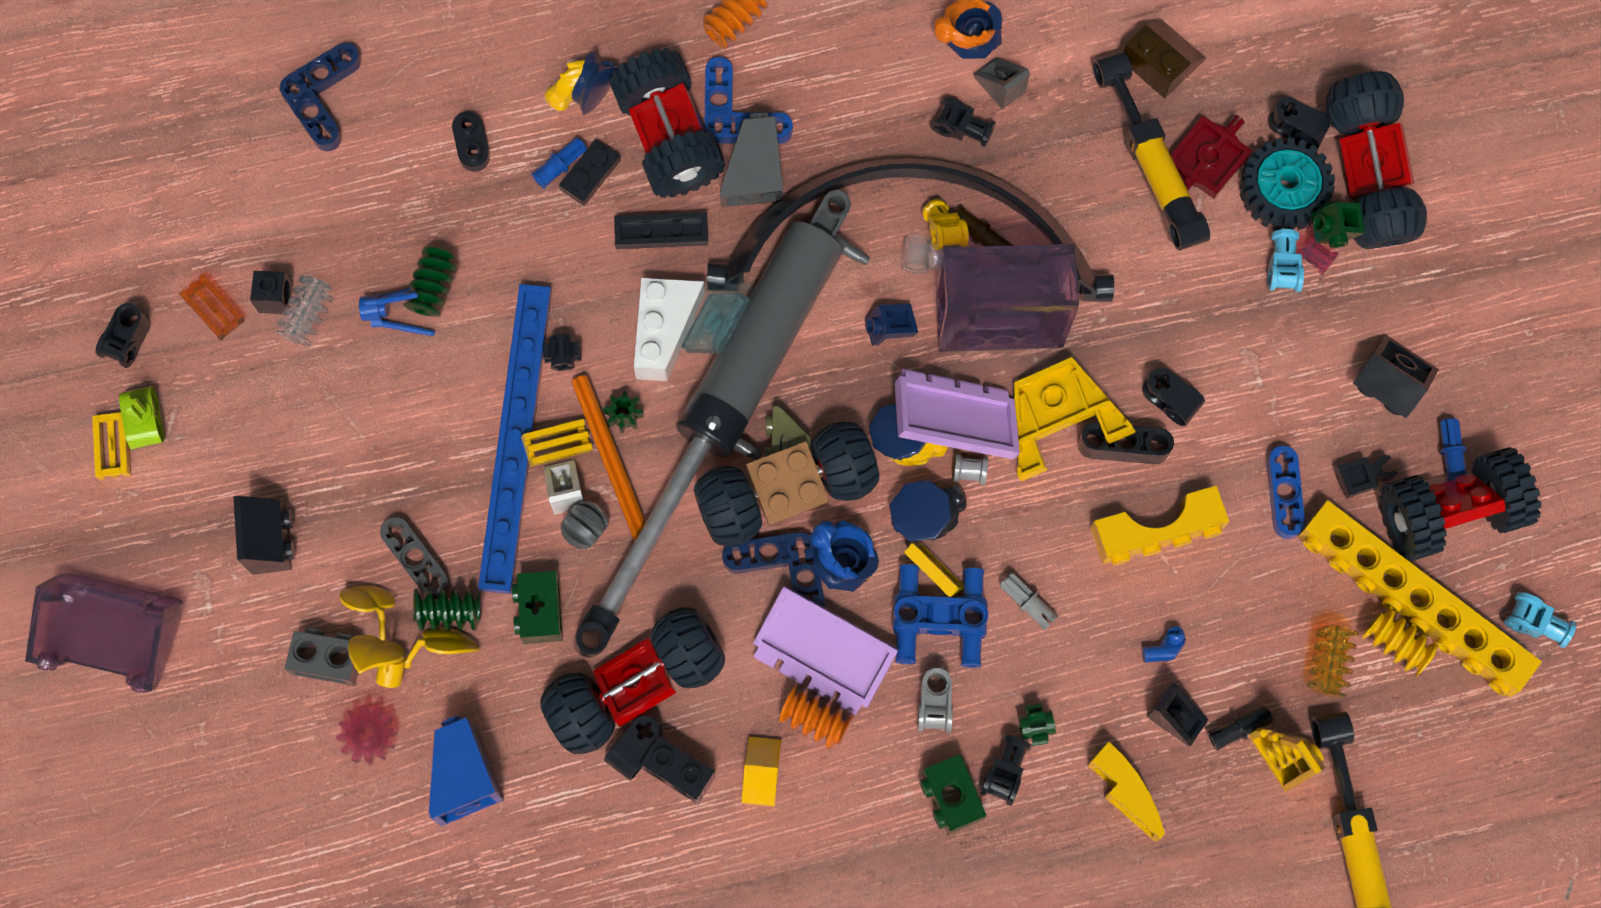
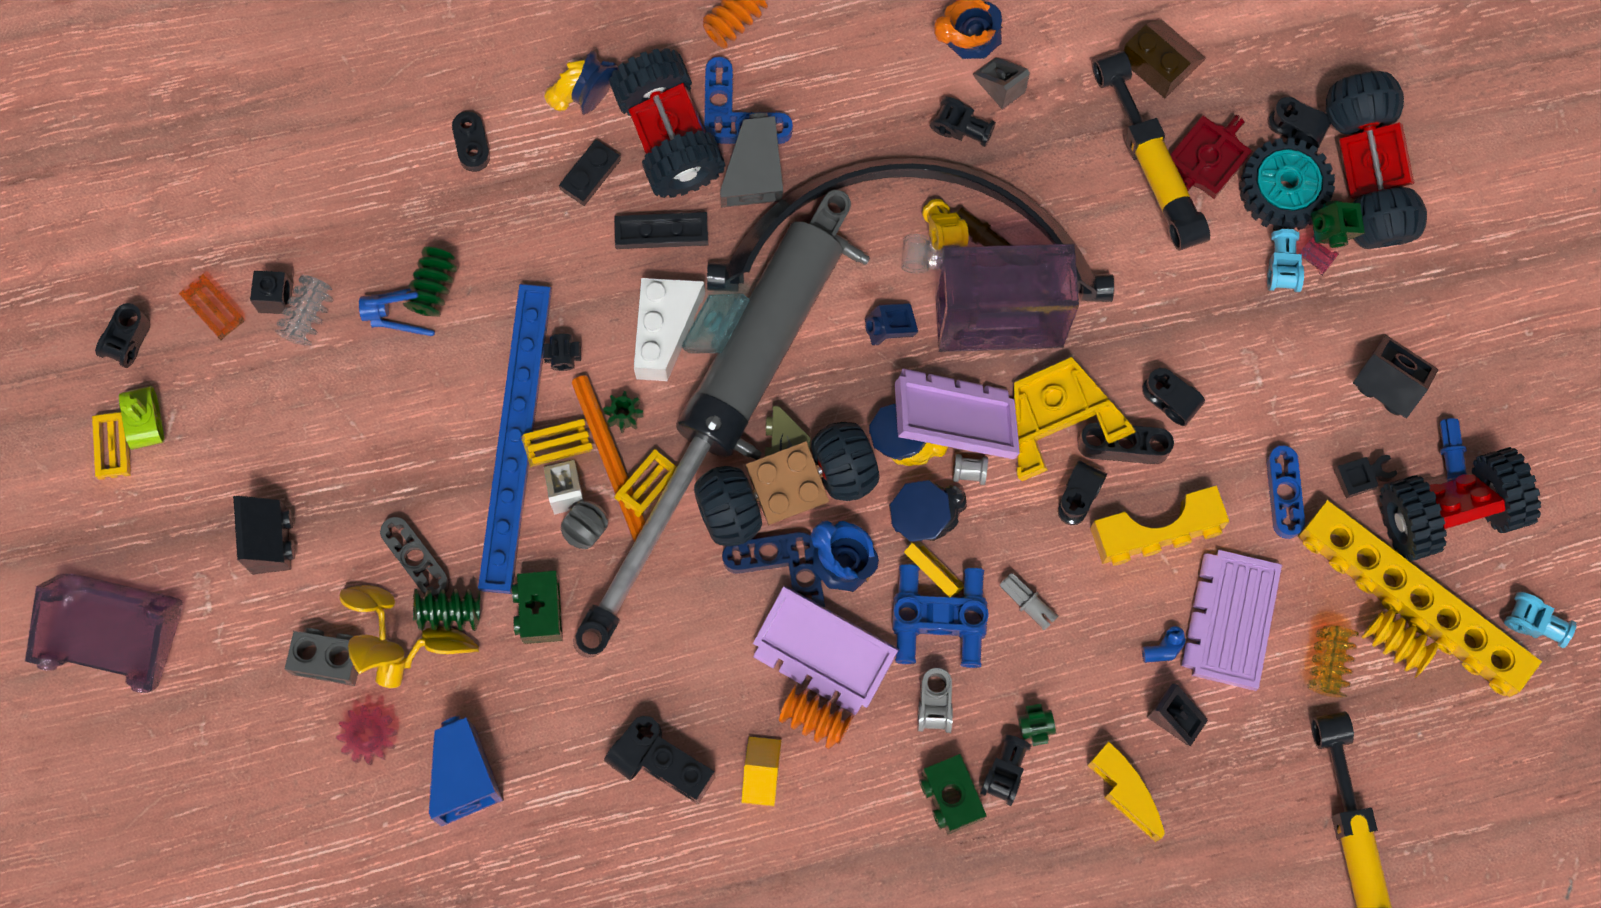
dark blue beam [279,43,361,151] -> none
blue axle [531,137,587,189] -> none
black plate [540,607,725,754] -> none
black axle [1207,706,1274,751] -> none
yellow wedge [1248,727,1325,792] -> none
none -> yellow tile [614,449,677,518]
none -> black piece [1058,460,1108,526]
none -> lavender hinge [1182,550,1282,691]

